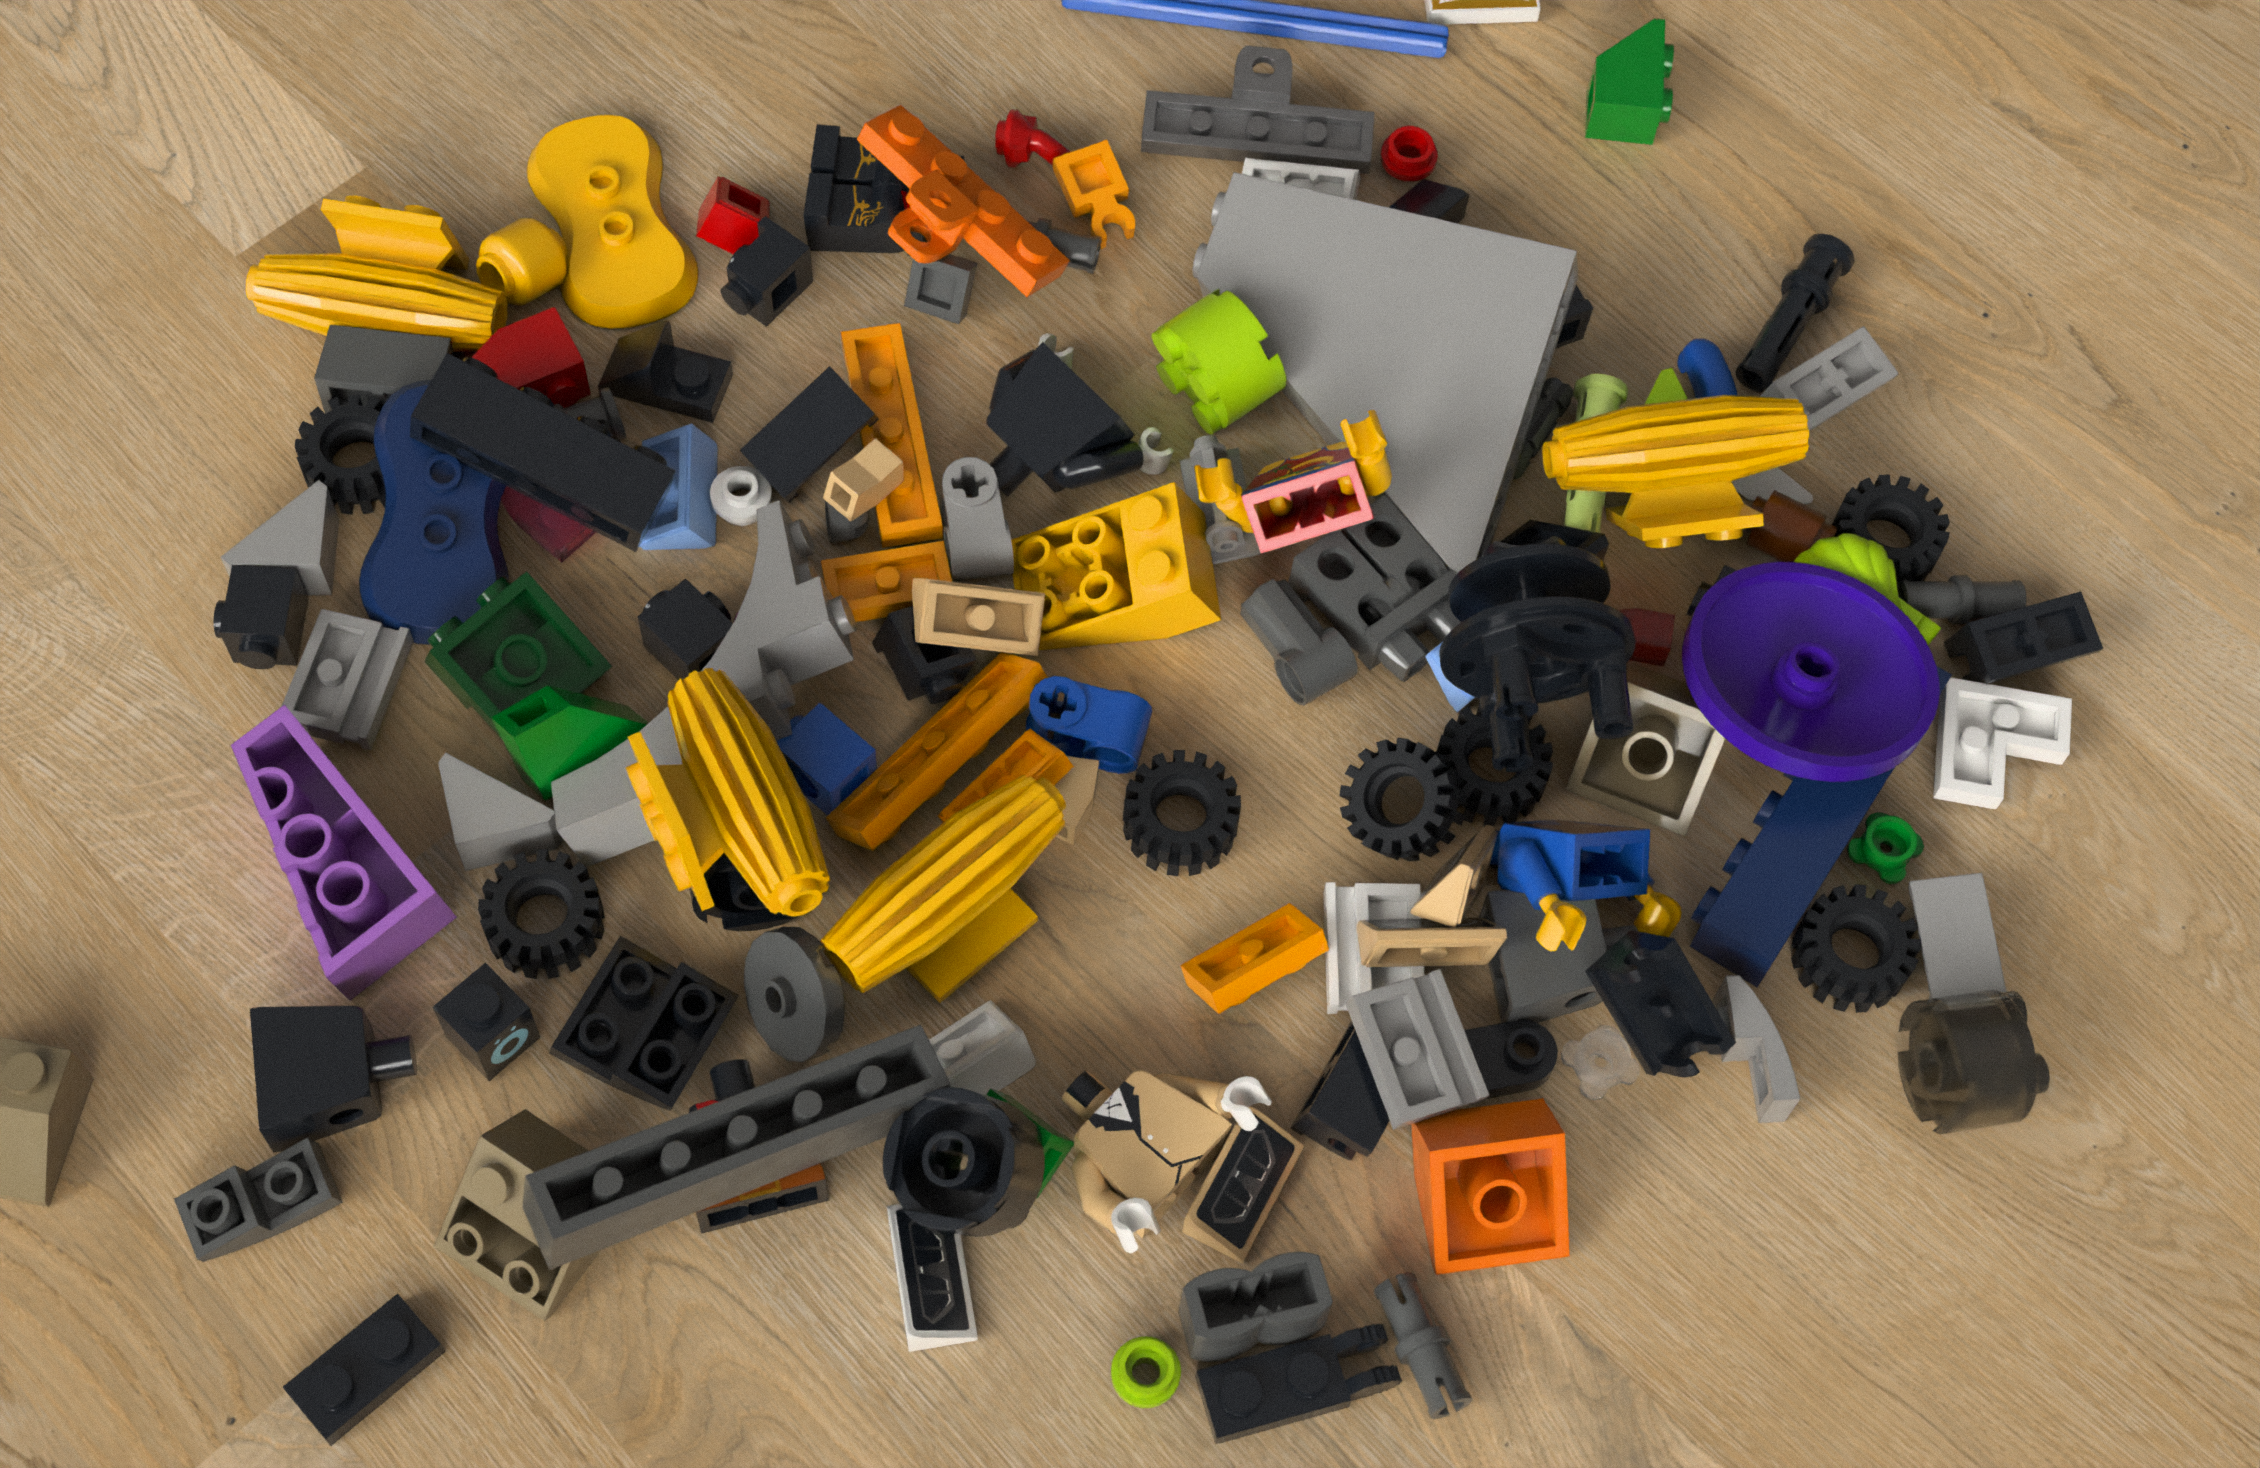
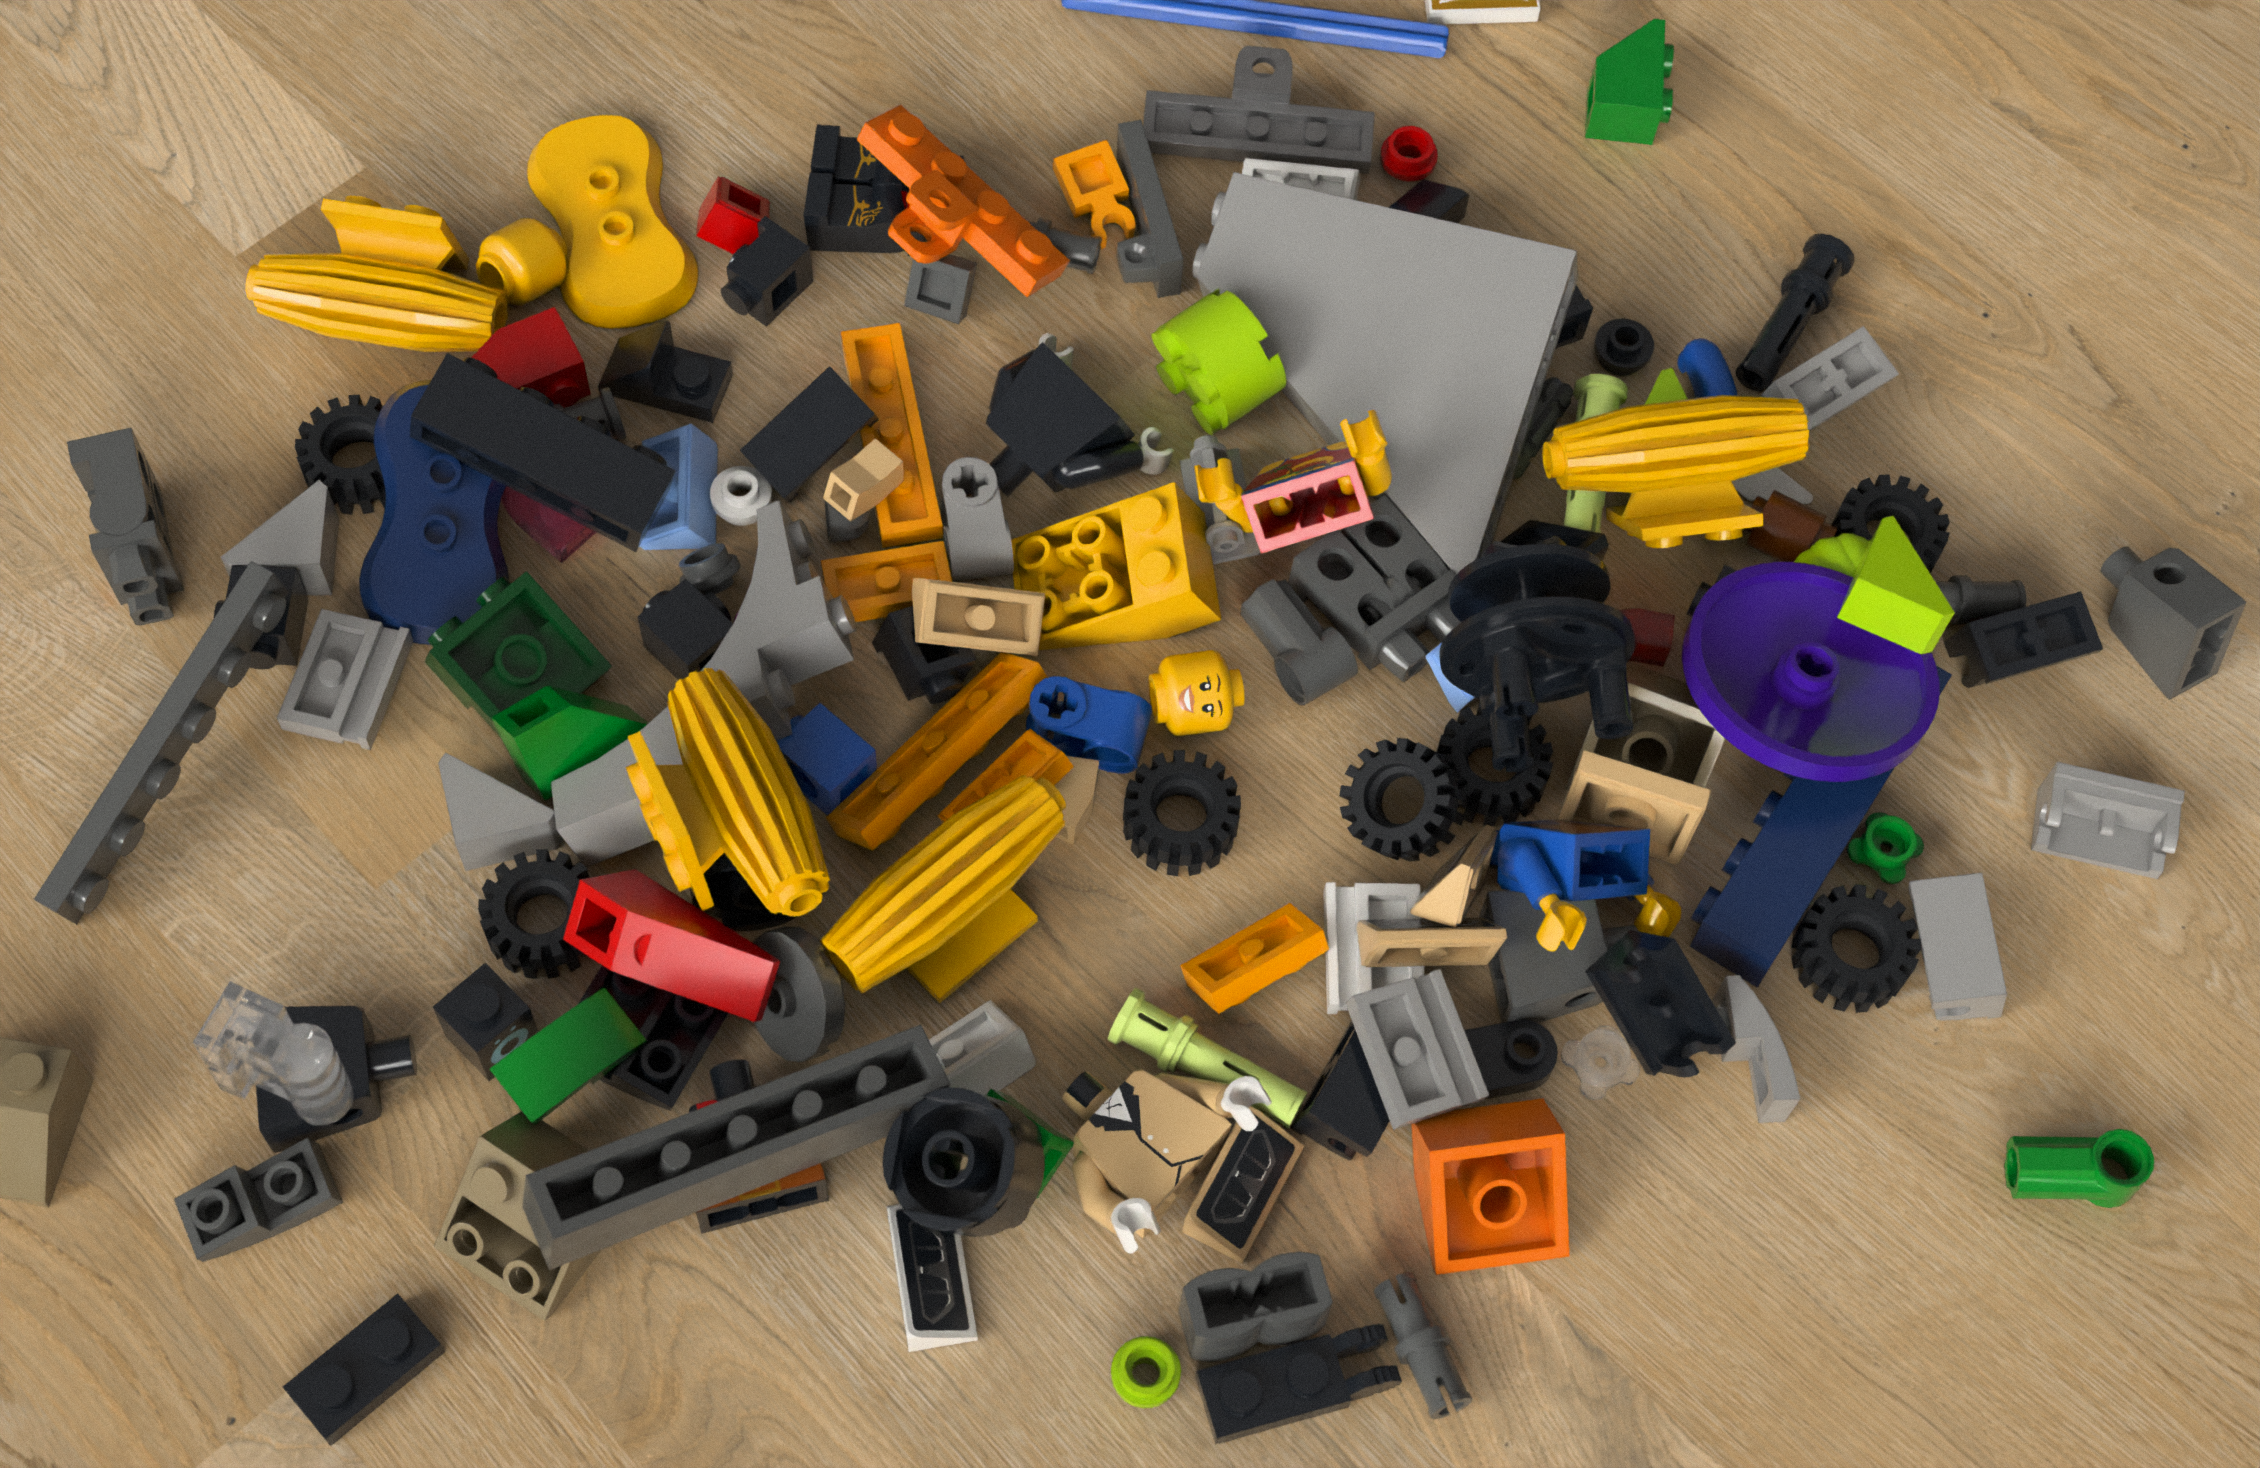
medium lavender wedge [231,704,457,1001] -> none
dark grey hinge [314,325,453,414] -> none
red plate [995,109,1071,168] -> none
clear smoke brick [1898,990,2050,1134] -> none
white plate [1933,677,2072,809] -> none
none -> dark grey plate [33,561,289,925]
none -> dark grey hips [67,427,184,626]
none -> clear legs [192,981,354,1125]
none -> green slope [489,987,648,1125]
none -> red slope [563,869,780,1022]
none -> dark grey plate [679,543,741,594]
none -> yellowish green pin [1107,988,1308,1129]
none -> dark grey hinge [1116,120,1184,298]
none -> yellow head [1148,650,1245,737]
none -> tan plate [1558,750,1711,865]
none -> black plate [1594,319,1654,376]
none -> lime slope [1837,516,1955,655]
none -> green piece [2004,1129,2154,1208]
none -> light grey hinge [2031,762,2185,879]
none -> dark grey torso [2100,547,2247,700]

